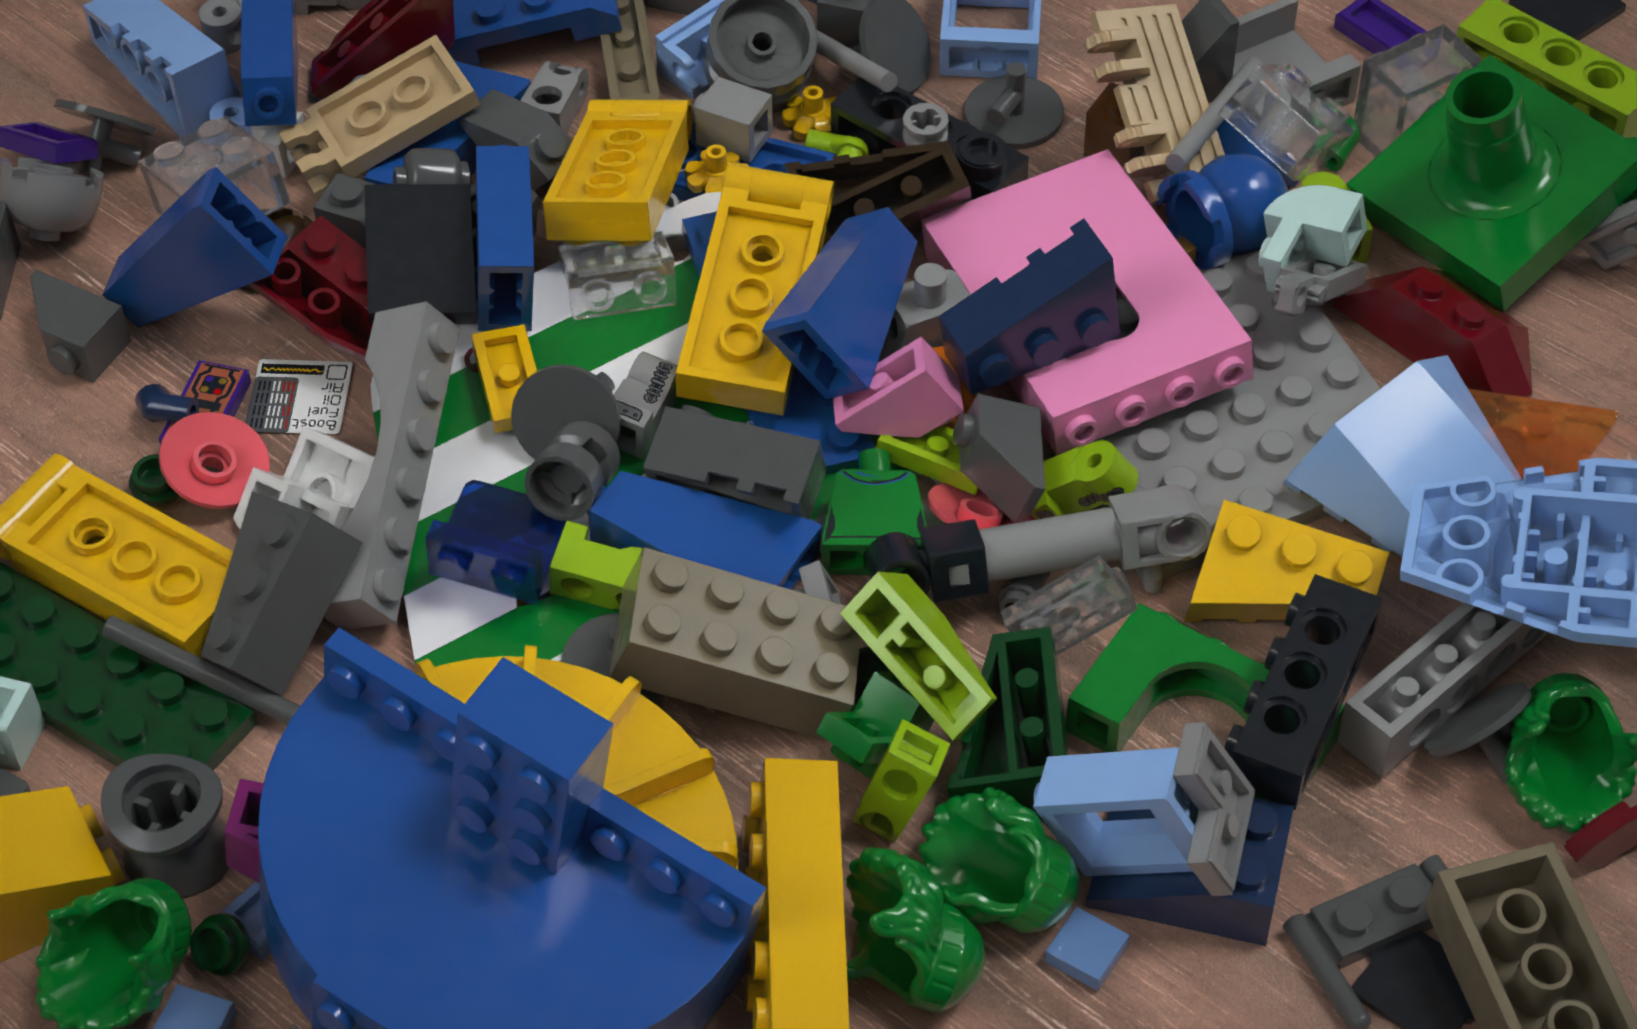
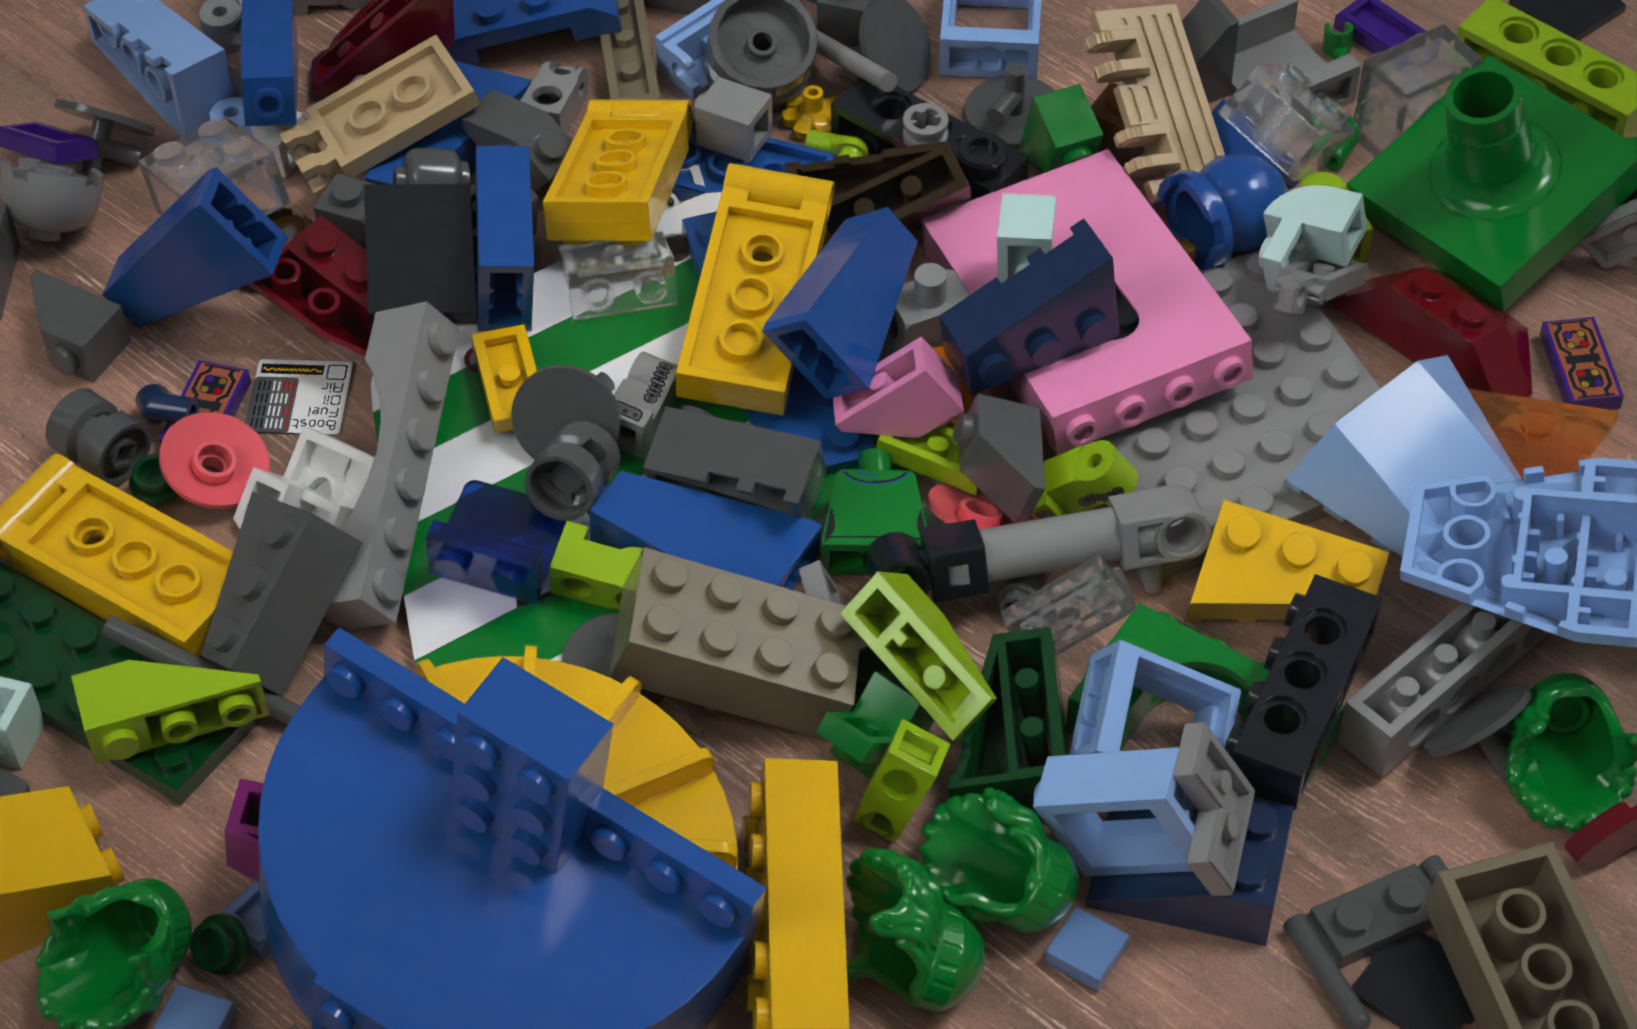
dark grey hat [101,754,230,897] -> none
yellow plant [685,144,748,193] -> none
light grey bar [1166,57,1265,172] -> none
none -> dark grey wheel [45,388,151,486]
none -> lime slope [71,660,270,765]
none -> light aqua panel [997,193,1056,283]
none -> green slope [1018,84,1104,172]
none -> light blue window [1069,640,1241,755]
none -> green hand [1322,22,1354,59]
none -> tile [1539,317,1624,414]

